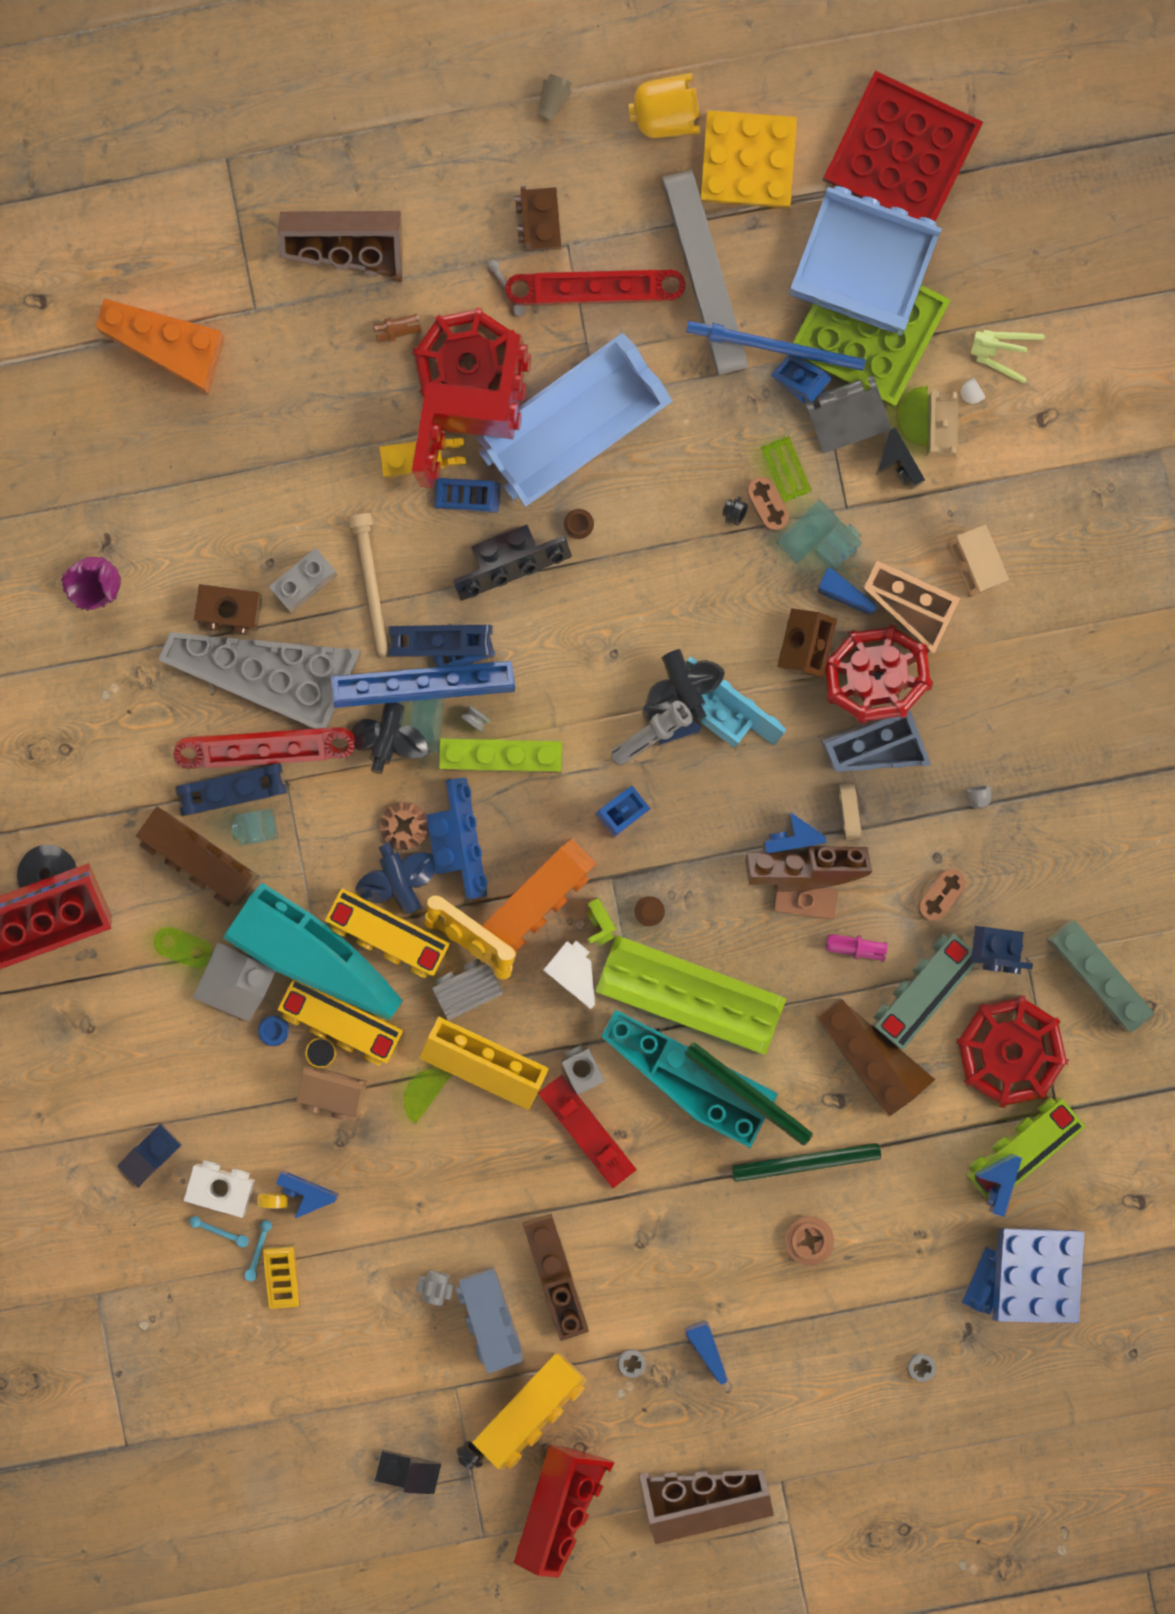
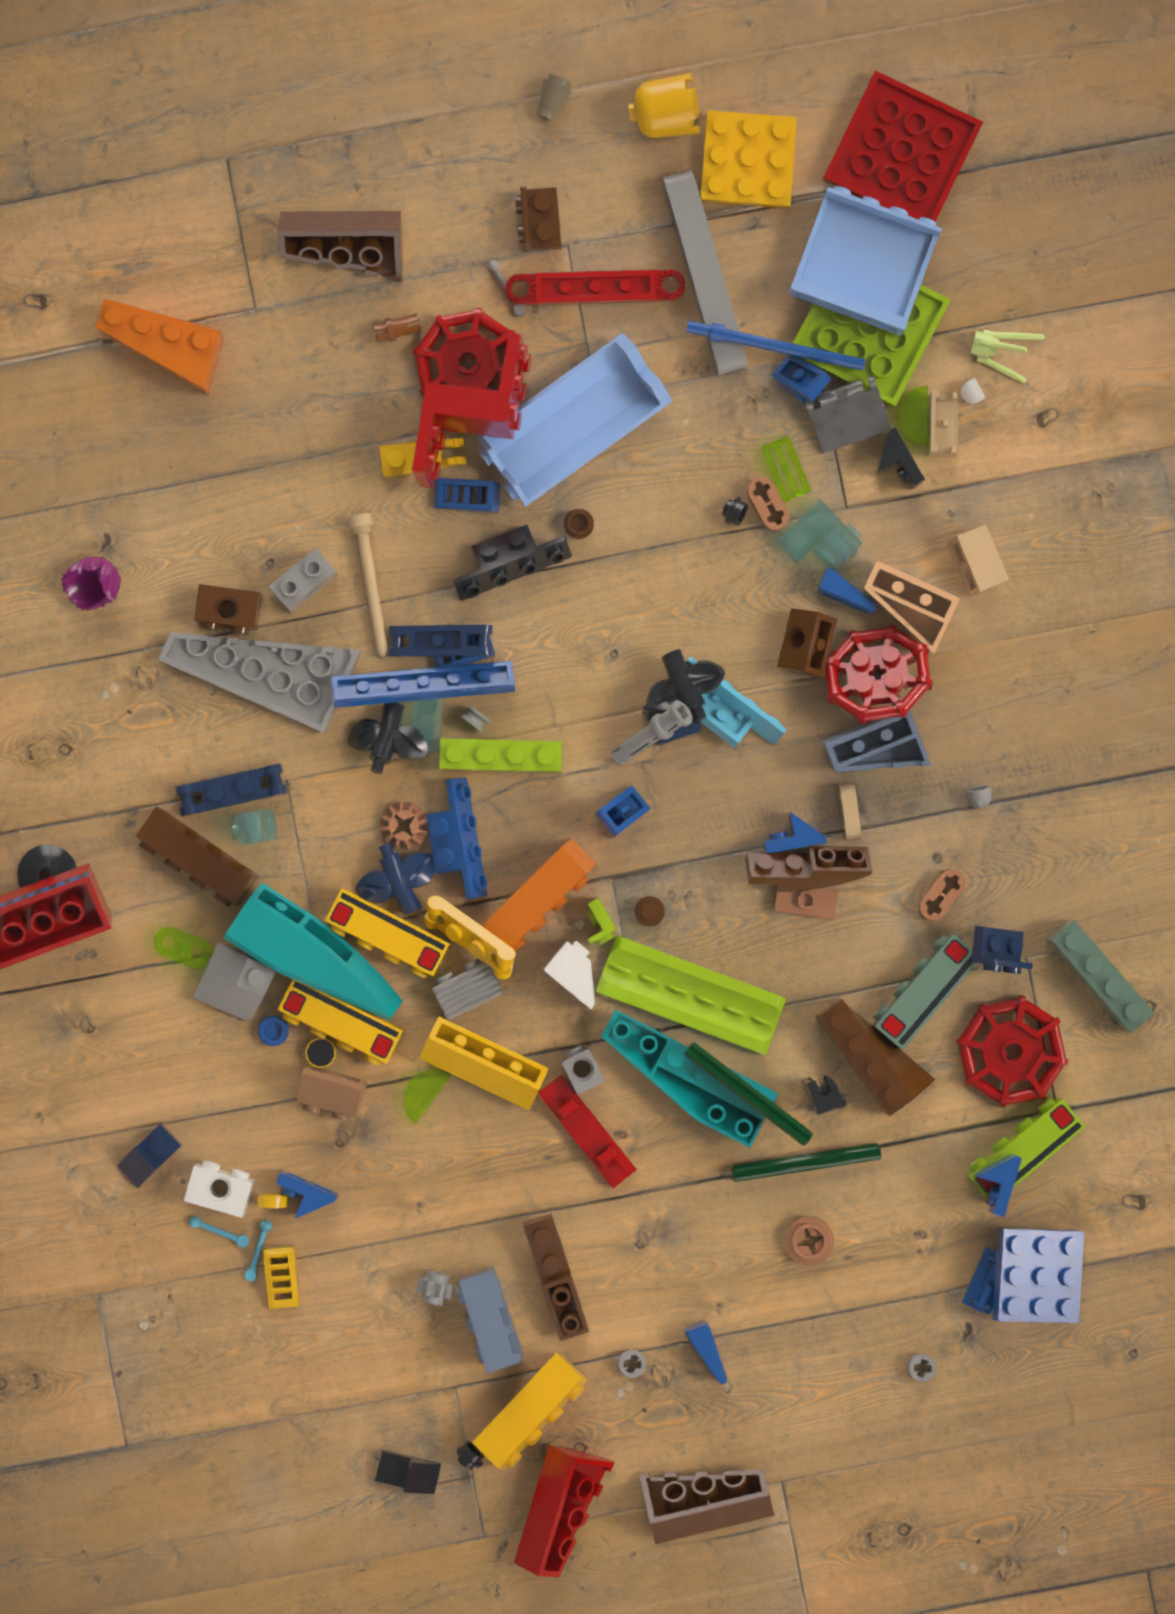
red plate [173,727,355,769] -> none
dark pink axle [826,934,888,962] -> none
none -> black hinge [803,1075,847,1115]

